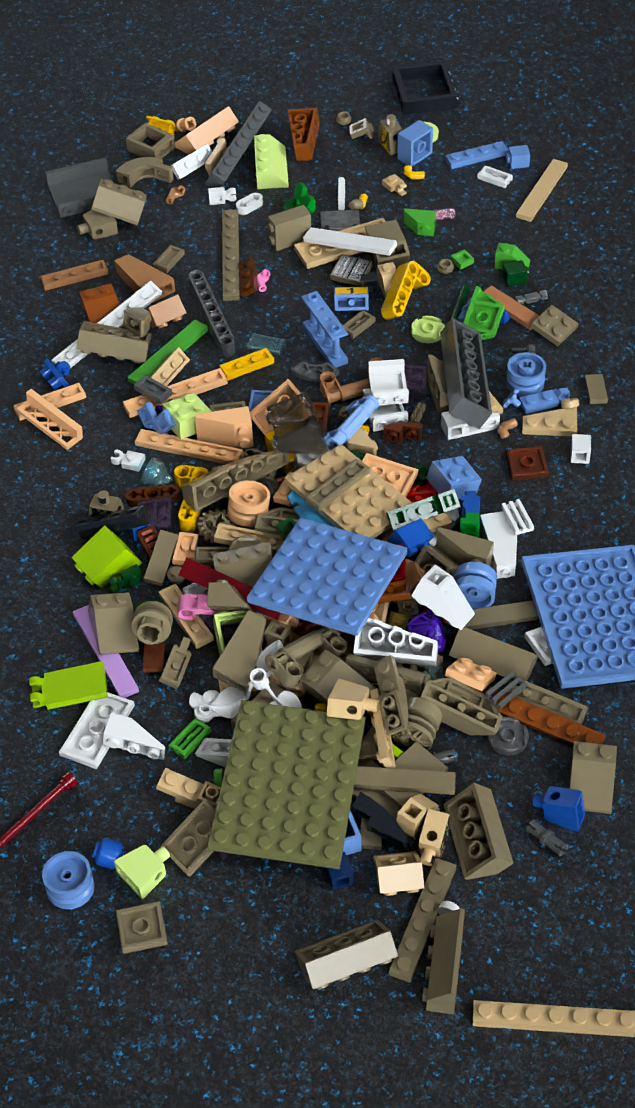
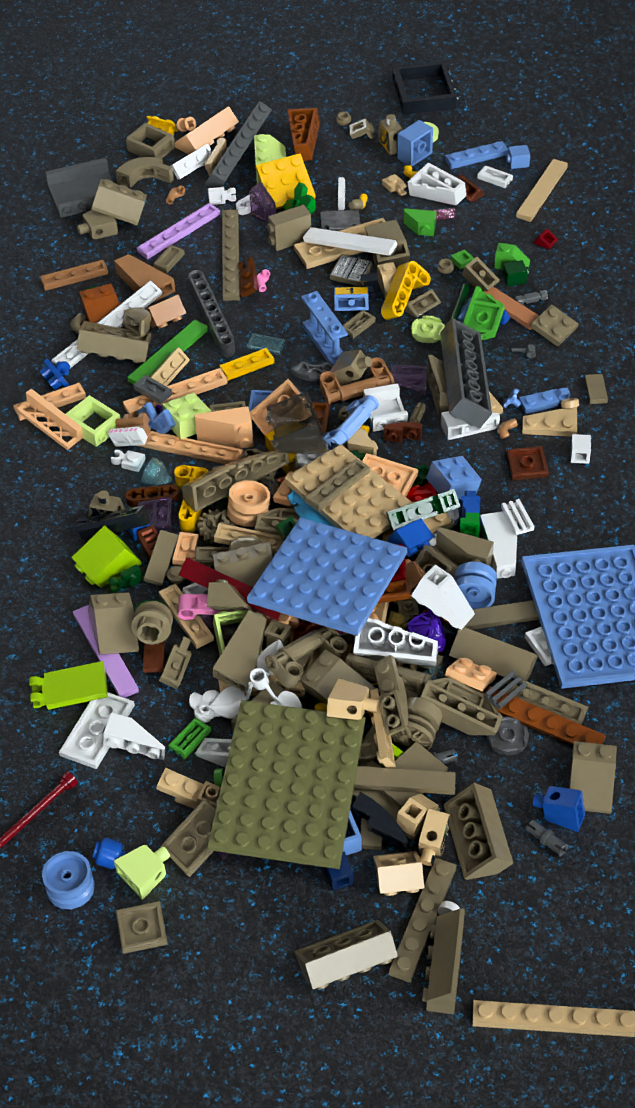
white panel [368,359,409,405] -> none
medium blue wheel [506,352,546,397] -> none
none -> yellowish green window [66,395,120,447]
none -> dark tan arm [70,313,85,334]
none -> hips [108,413,151,447]
none -> lavender tile [137,203,220,259]
none -> clear purple slope [249,182,276,223]
none -> yellow plate [255,153,316,211]
none -> dark tan torso [330,350,372,386]
none -> dark tan slope [405,289,441,318]
none -> white wedge [408,163,466,205]
none -> copper slope [457,174,485,202]
none -> dark tan slope [462,257,500,291]
none -> dark red slope [534,228,558,250]

